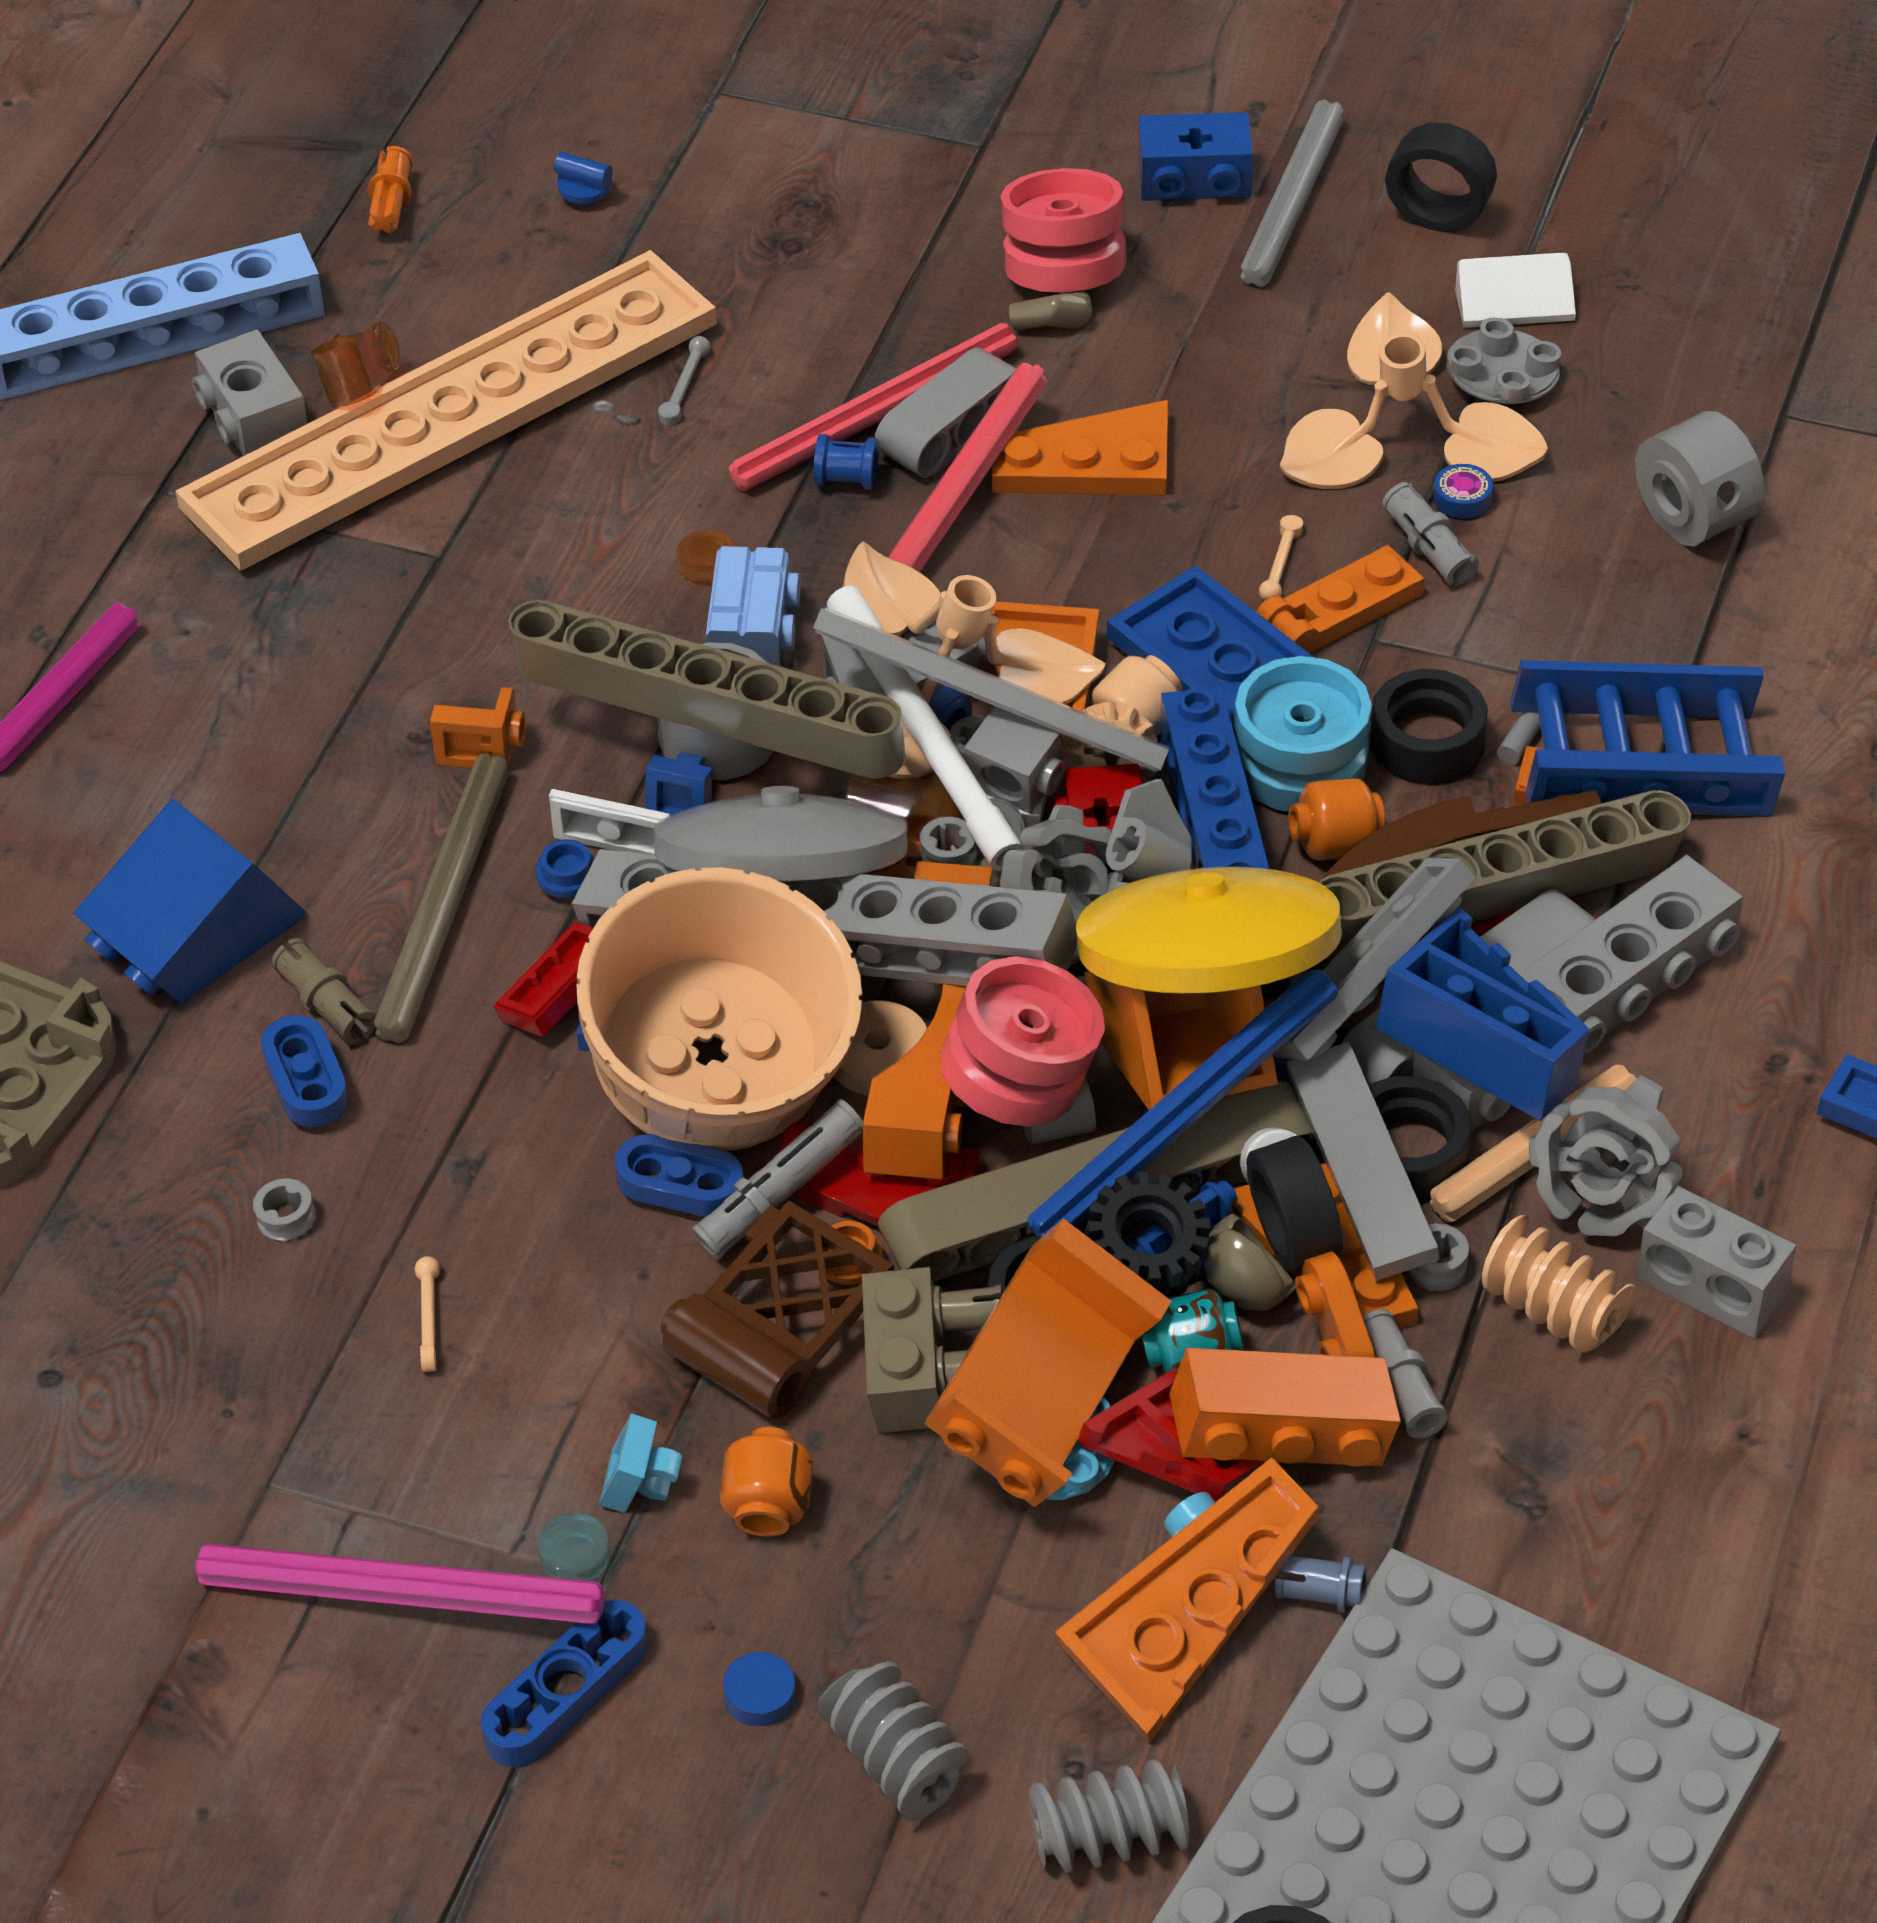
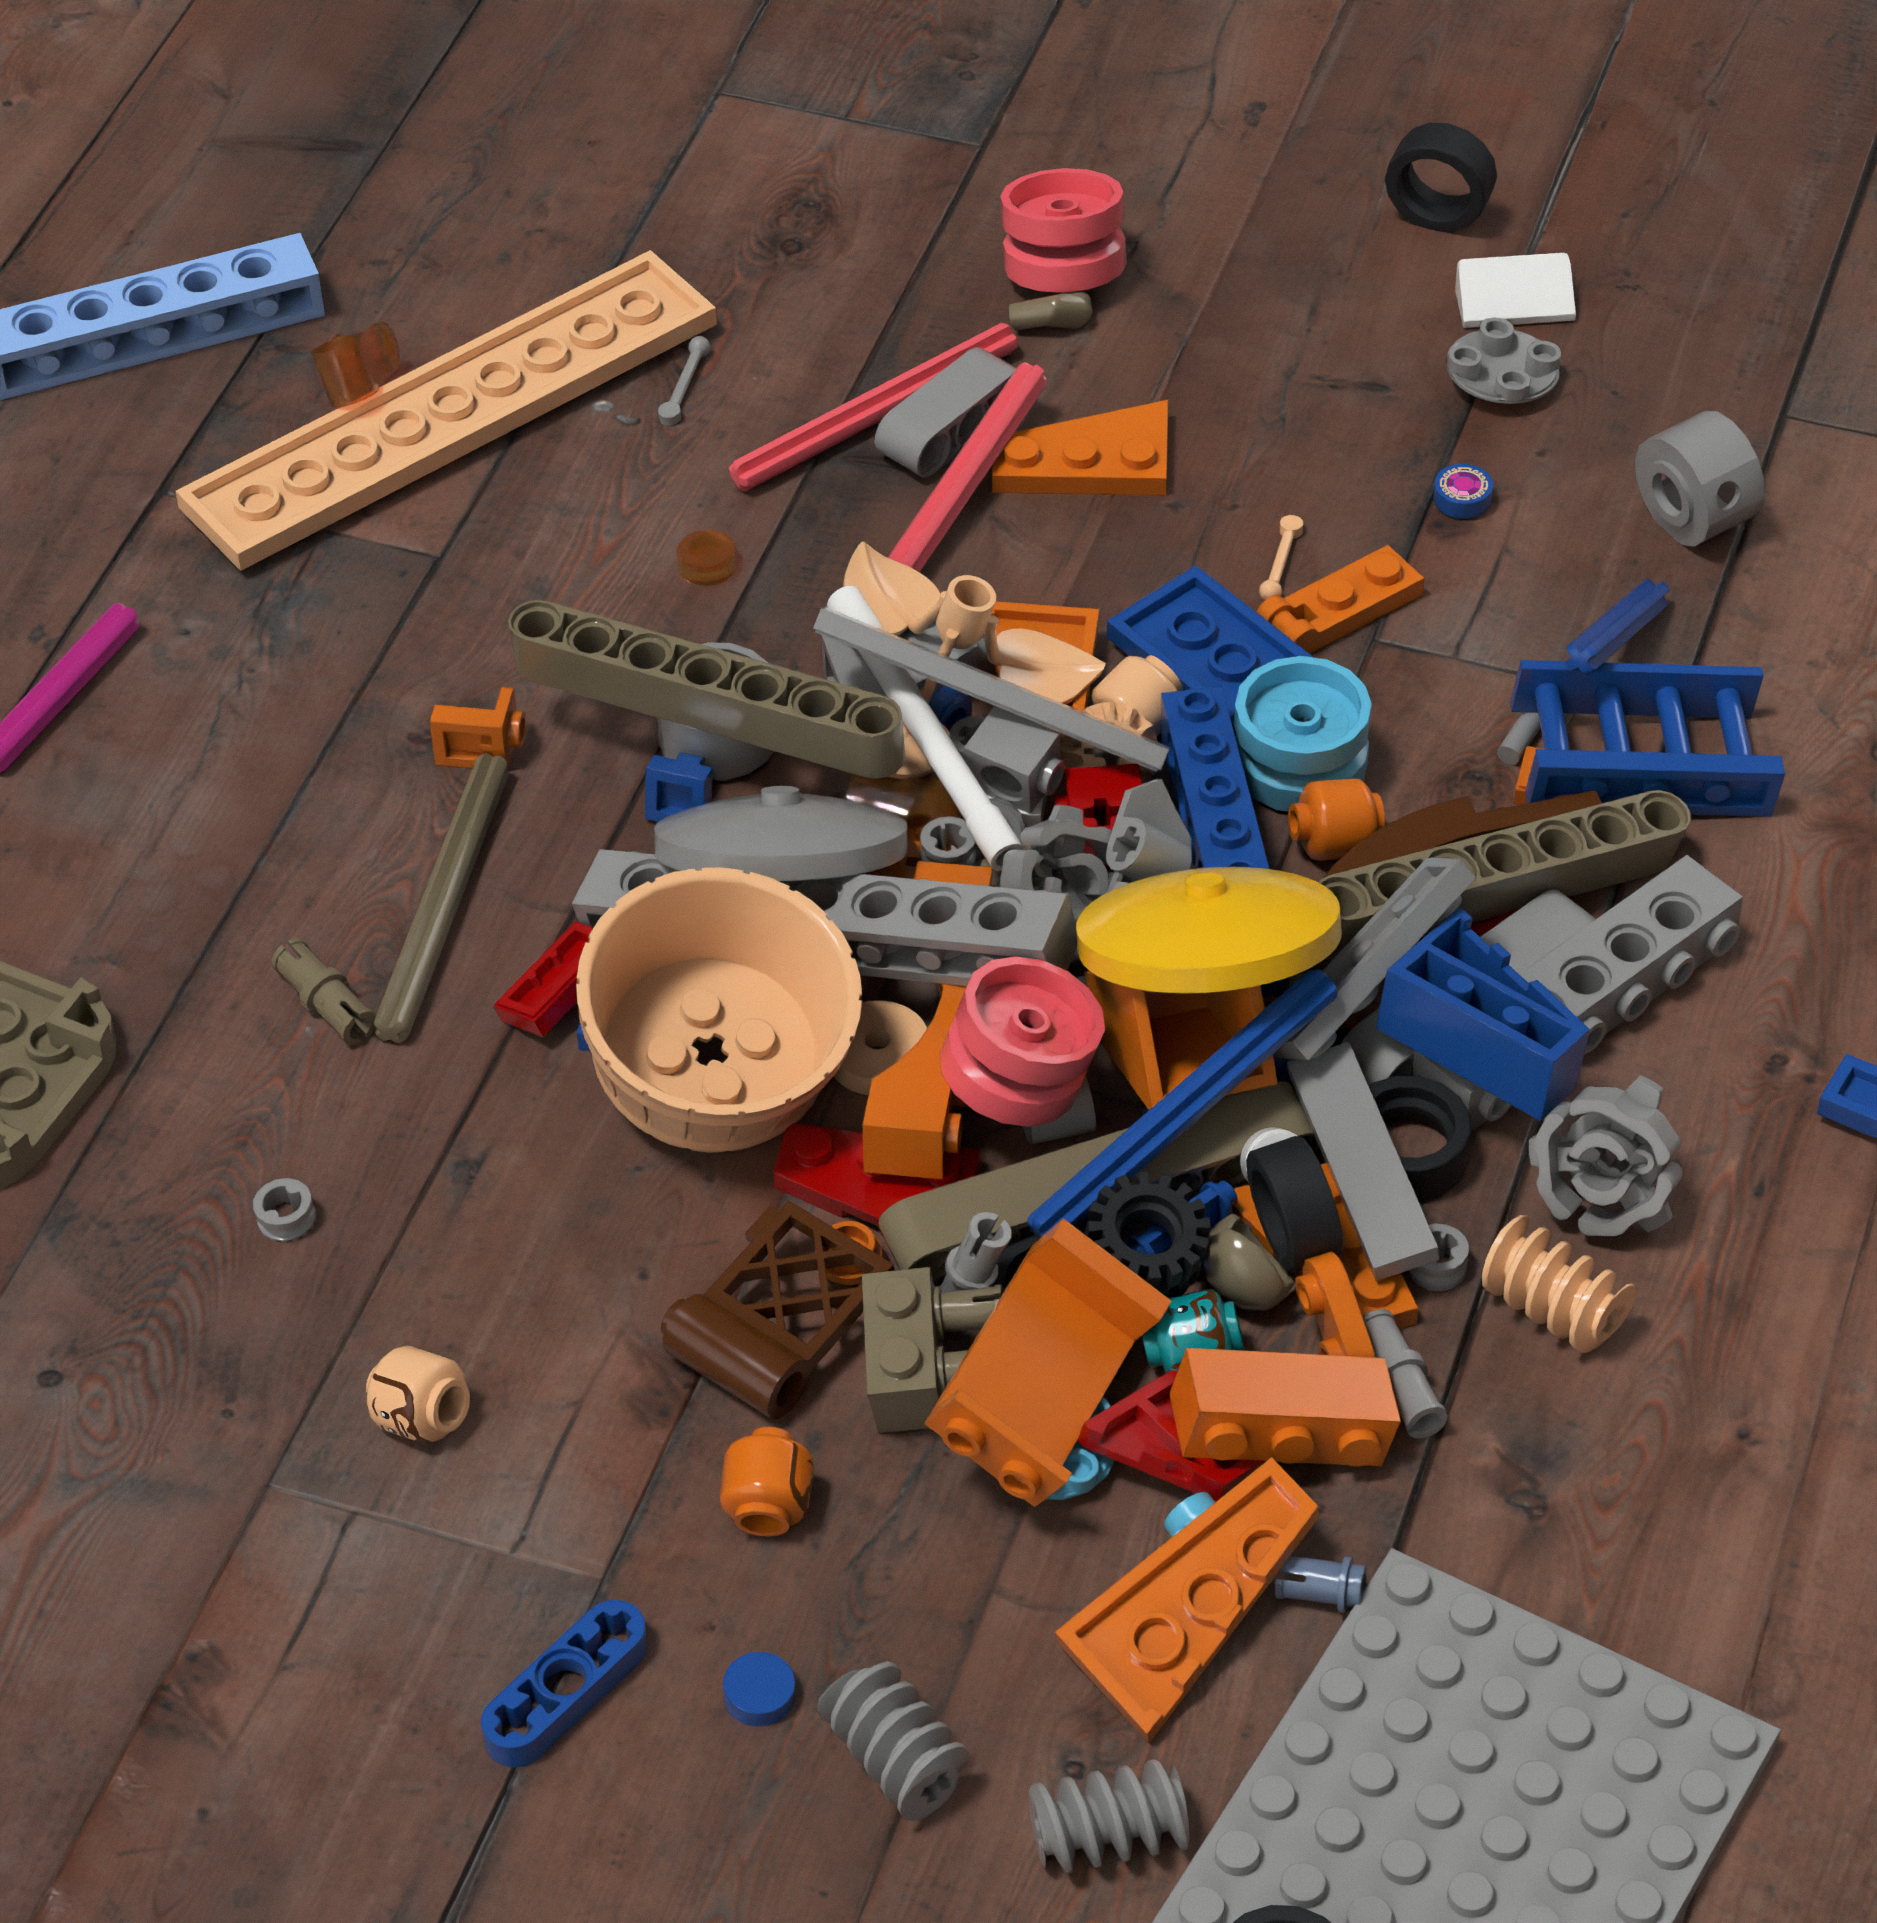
blue slope [73,798,307,1004] -> none
light grey brick [192,329,308,456] -> none
dark pink axle [195,1543,605,1624] -> none
blue plate [261,1015,348,1127] -> none
orange axle [368,146,413,234] -> none
light nougat hinge [414,1256,441,1373] -> none
blue plate [535,839,595,898] -> none
clear light blue tile [538,1513,610,1581] -> none
white slope [549,789,670,854] -> none
blue plate [554,152,613,206] -> none
medium azure tile [599,1413,682,1513] -> none
blue plate [614,1134,743,1217] -> none
light grey pin [690,1099,863,1261] -> none
light blue brick [706,546,800,667] -> none
blue bush [813,434,879,490] -> none
blue brick [1138,112,1253,201] -> none
light grey axle [1241,99,1343,287] -> none
light nougat plant [1280,292,1548,489] -> none
black tyre [1370,668,1488,784] -> none
light grey pin [1382,482,1479,586] -> none
light nougat axle [1429,1065,1637,1222] -> none
light grey brick [1636,1185,1797,1339] -> none
none -> light nougat head [366,1346,470,1444]
none -> light grey axle [941,1212,1011,1292]
none -> blue axle [1564,578,1670,675]

